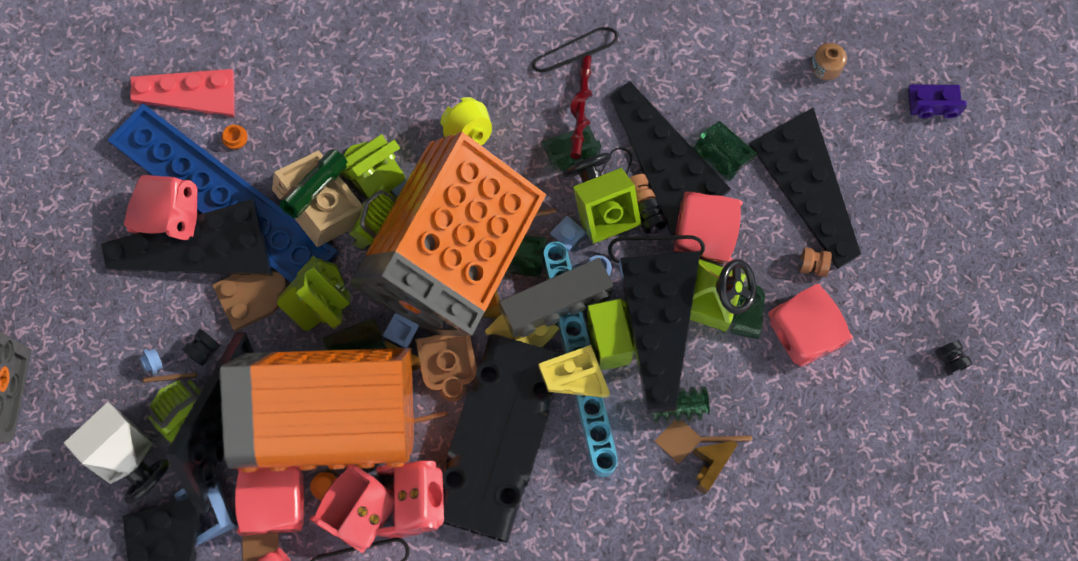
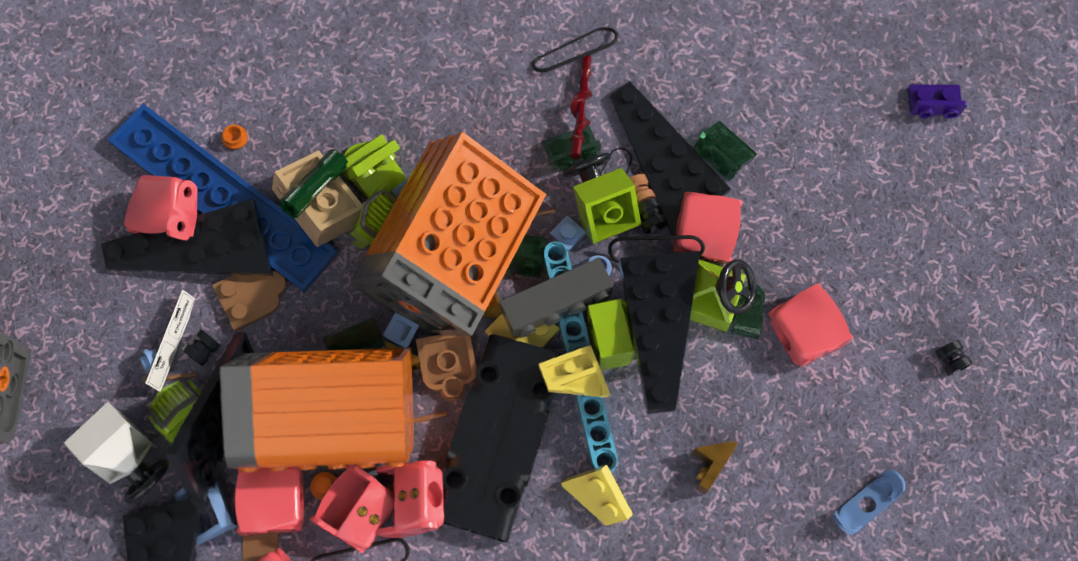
coral wing [131,69,235,117] -> none
lime piece [277,256,350,331] -> none
neon yellow cone [440,97,492,146] -> none
clear green piece [652,386,710,424] -> none
medium nougat piece [655,417,752,464] -> none
black wing [750,107,861,269] -> none
nougat wheel [799,247,832,278] -> none
medium nougat head [811,43,847,80] -> none
none -> white sticker [145,290,195,392]
none -> light yellow wing [561,465,633,526]
none -> medium blue piece [832,469,905,535]

